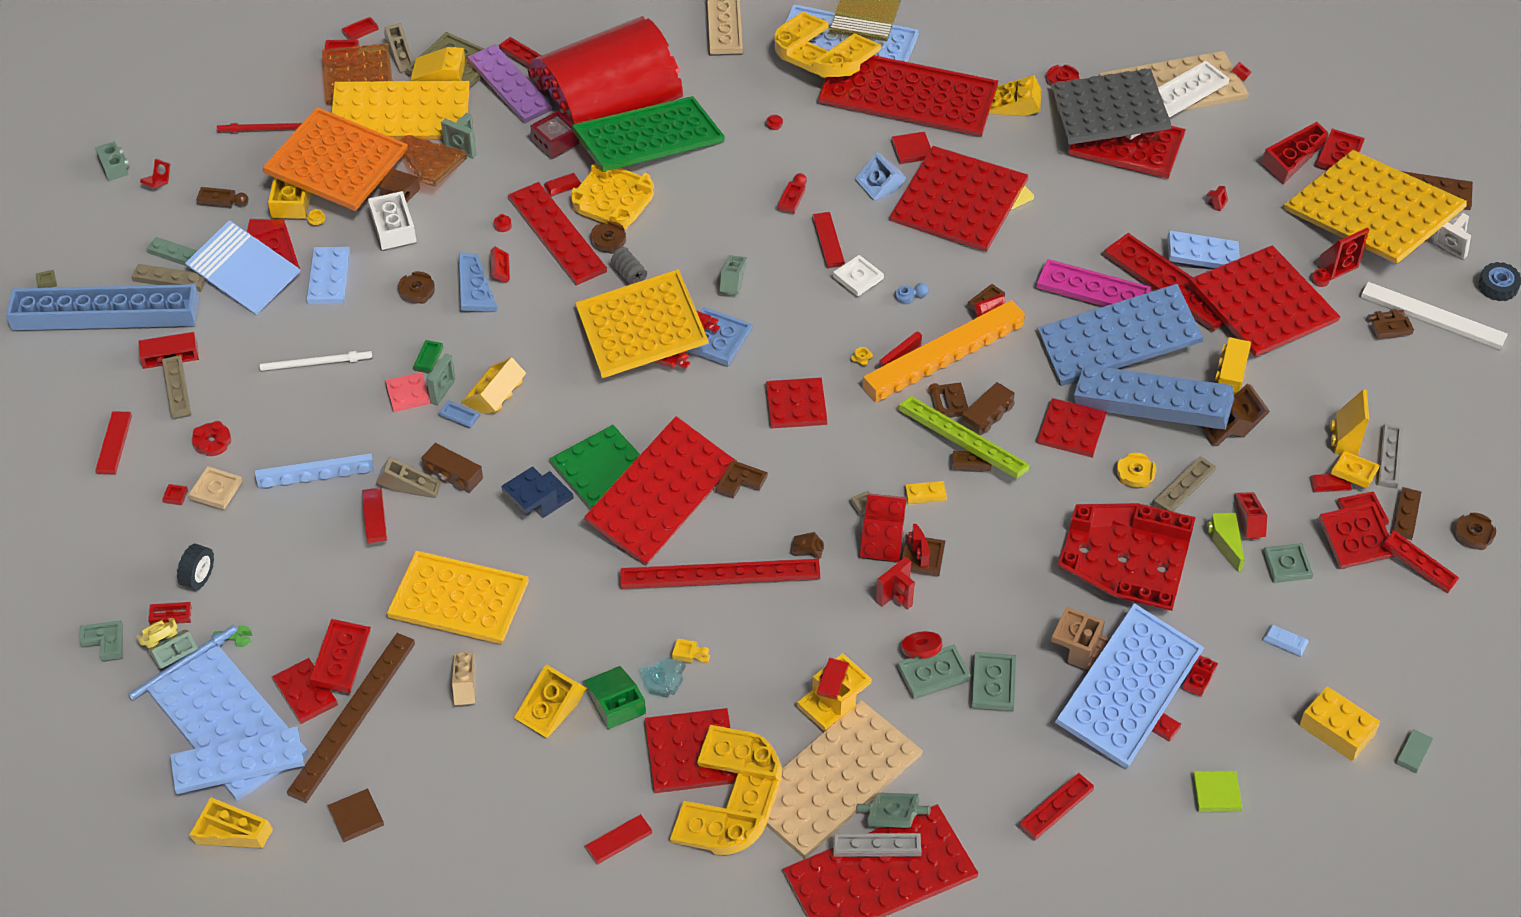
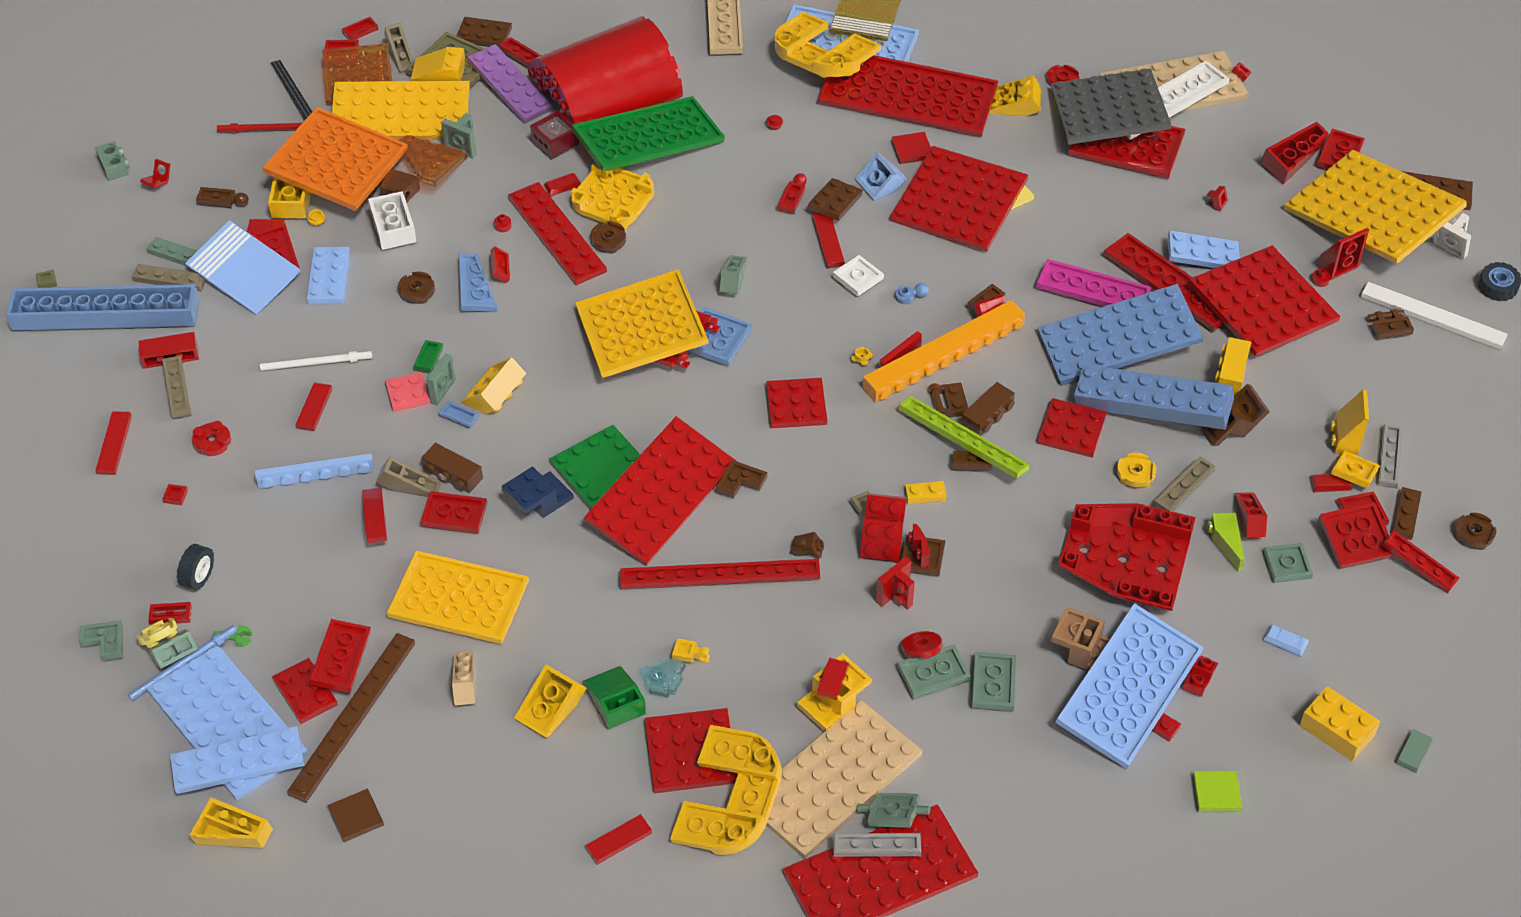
tan plate [189,466,243,510] -> none
dark grey piece [611,247,647,285] -> none
red plate [1019,773,1094,840] -> none
none -> black sticker [270,60,312,120]
none -> red tile [296,382,333,431]
none -> red plate [421,491,488,534]
none -> reddish brown plate [456,17,512,47]
none -> reddish brown plate [808,178,863,221]

